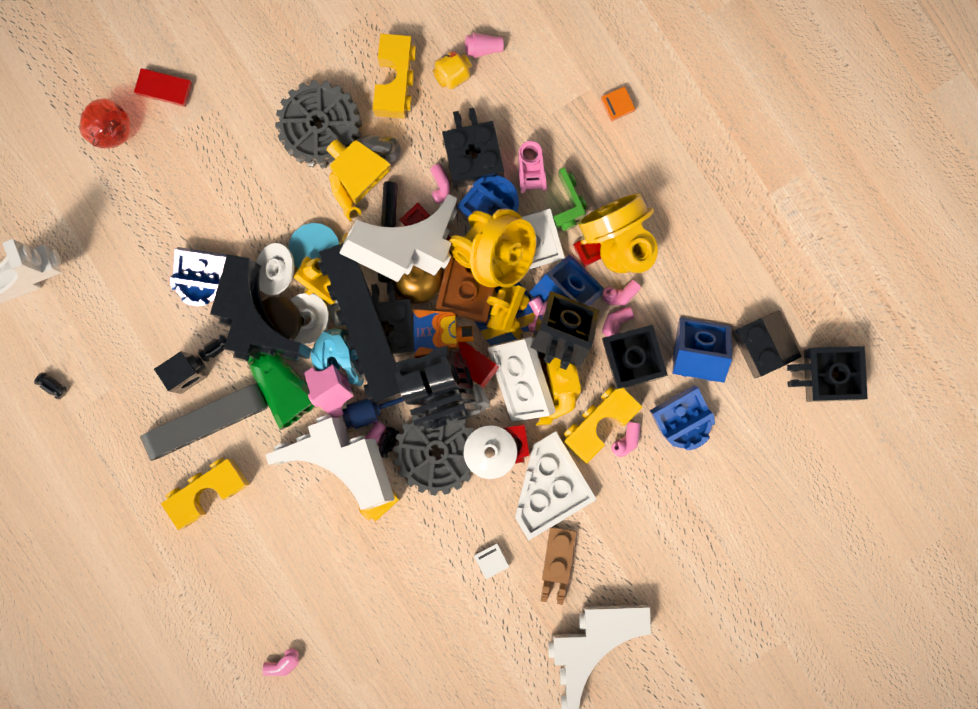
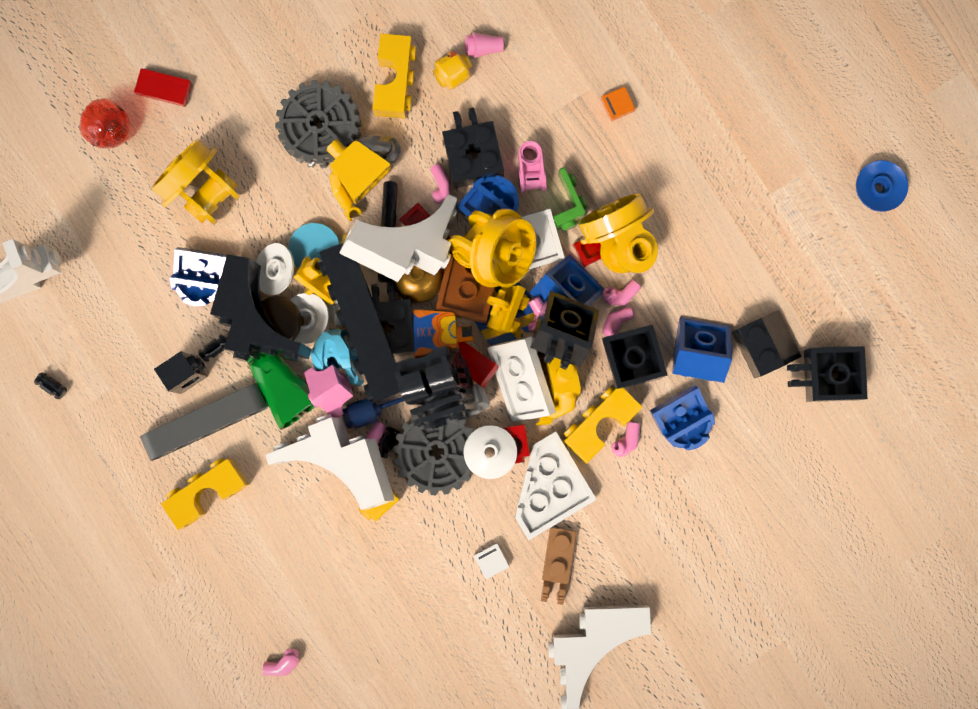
none -> yellow piece [151,138,240,225]
none -> blue dish [856,160,908,212]

